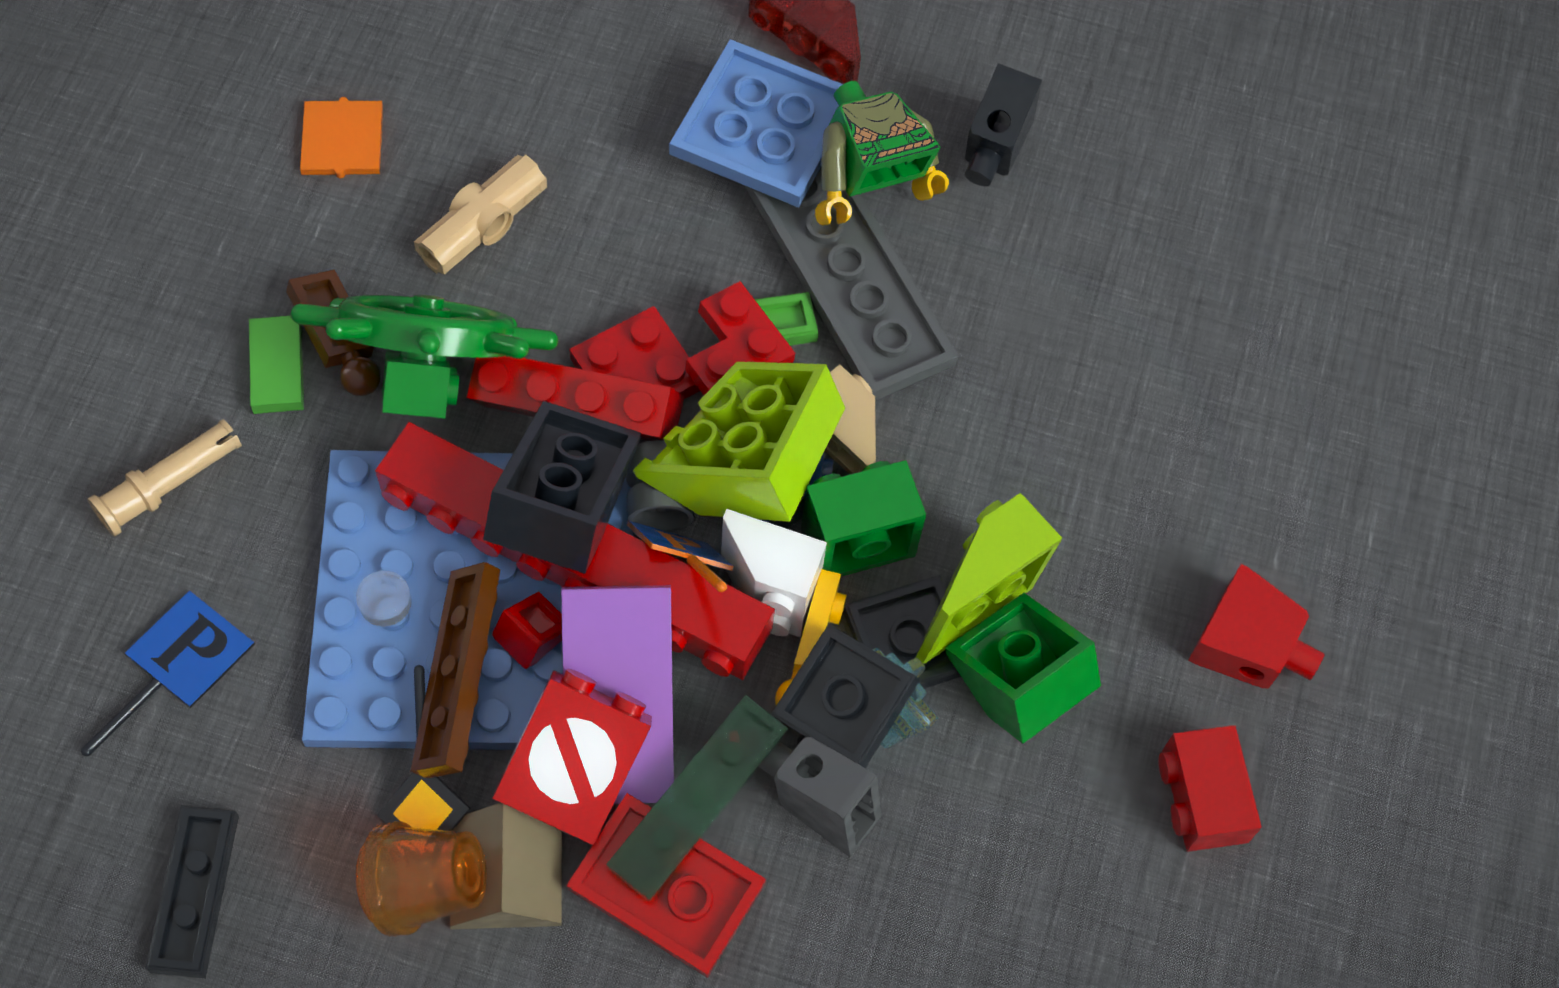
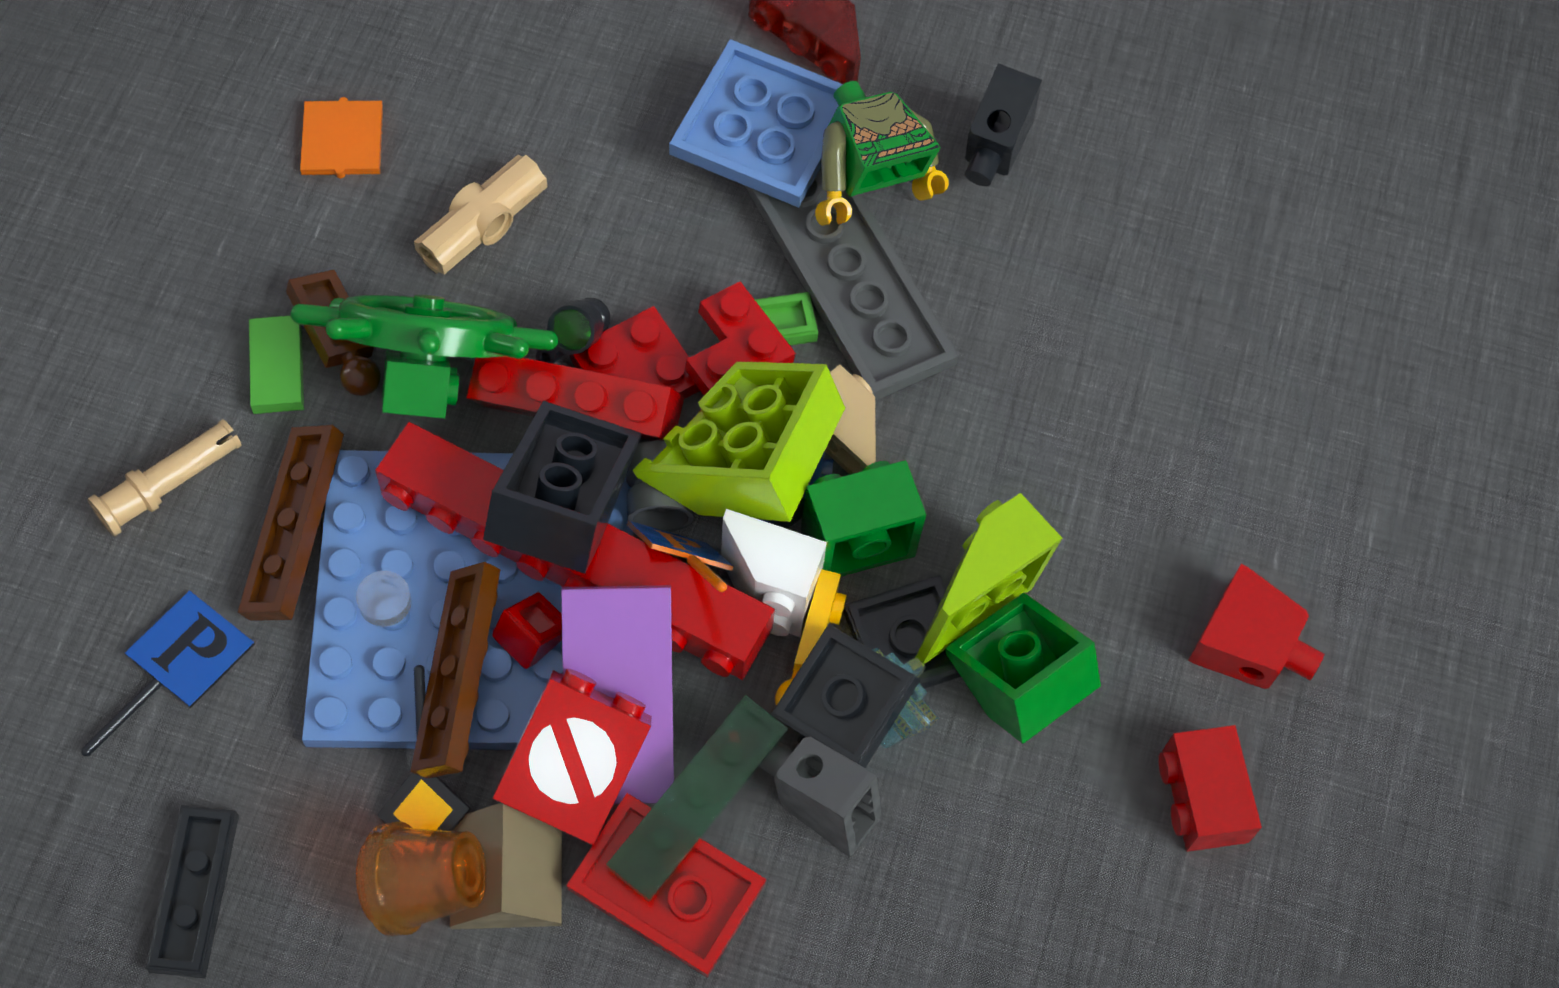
none -> reddish brown plate [238,425,344,621]
none -> piece [536,298,610,364]

